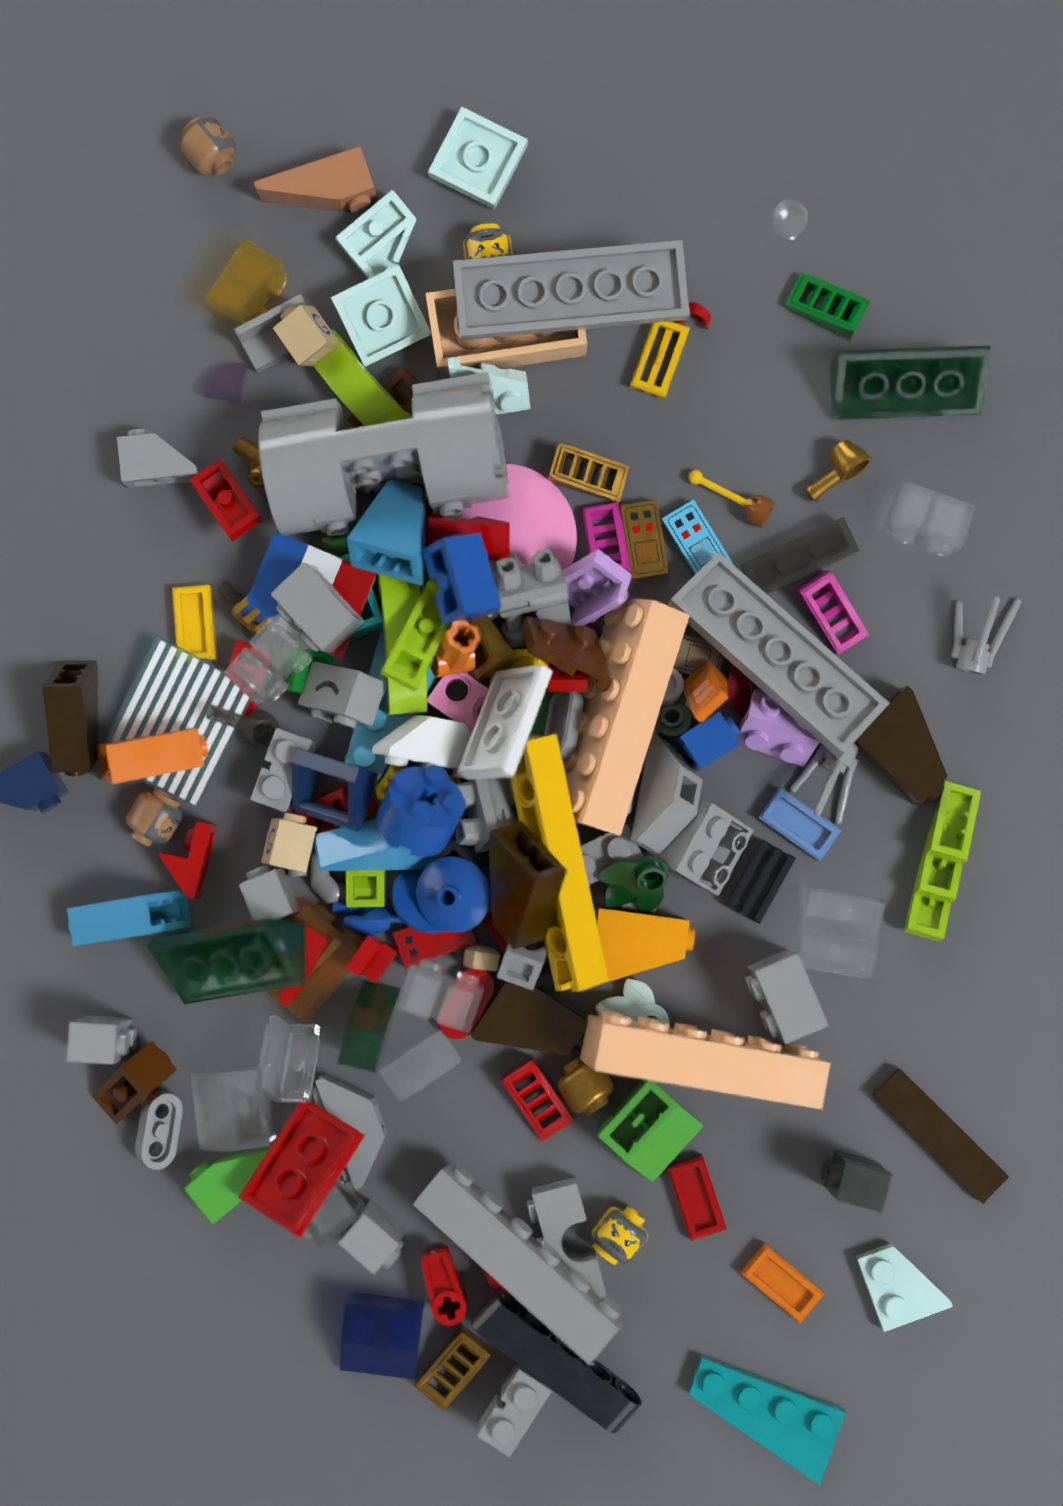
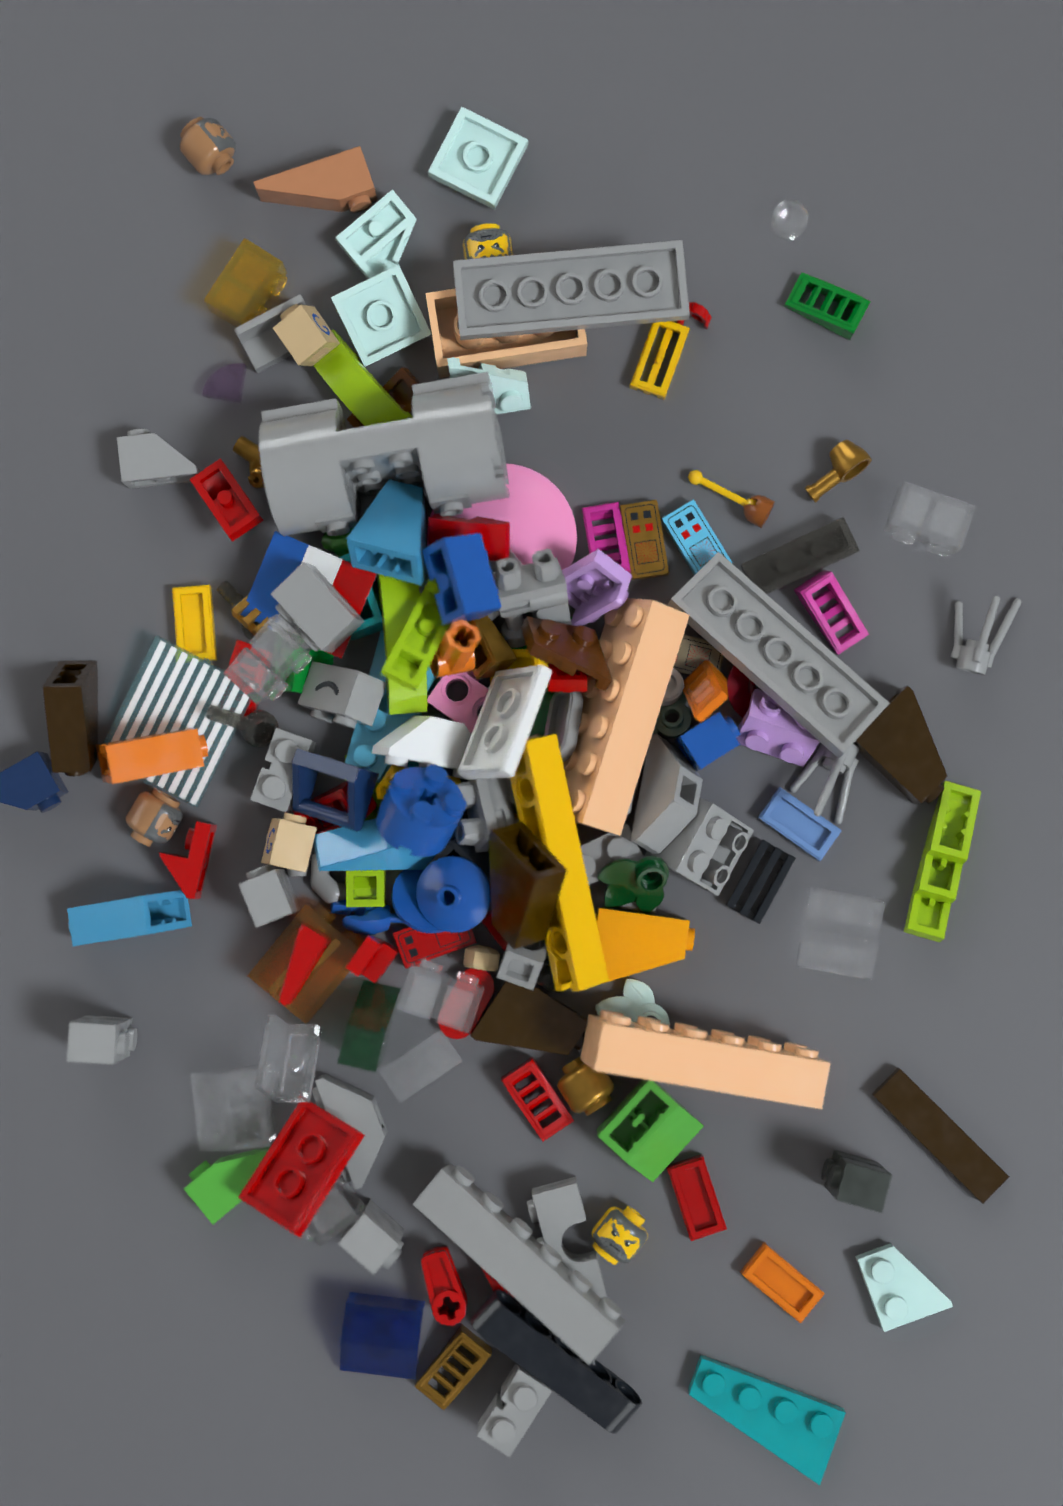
reddish brown slope [92,1041,177,1124] -> none
light grey plate [135,1091,183,1170] -> none
clear green slope [147,918,306,1005] -> none
pearl gold slope [548,442,630,502] -> none
light grey brick [744,949,829,1044] -> none
clear green slope [830,345,992,420] -> none

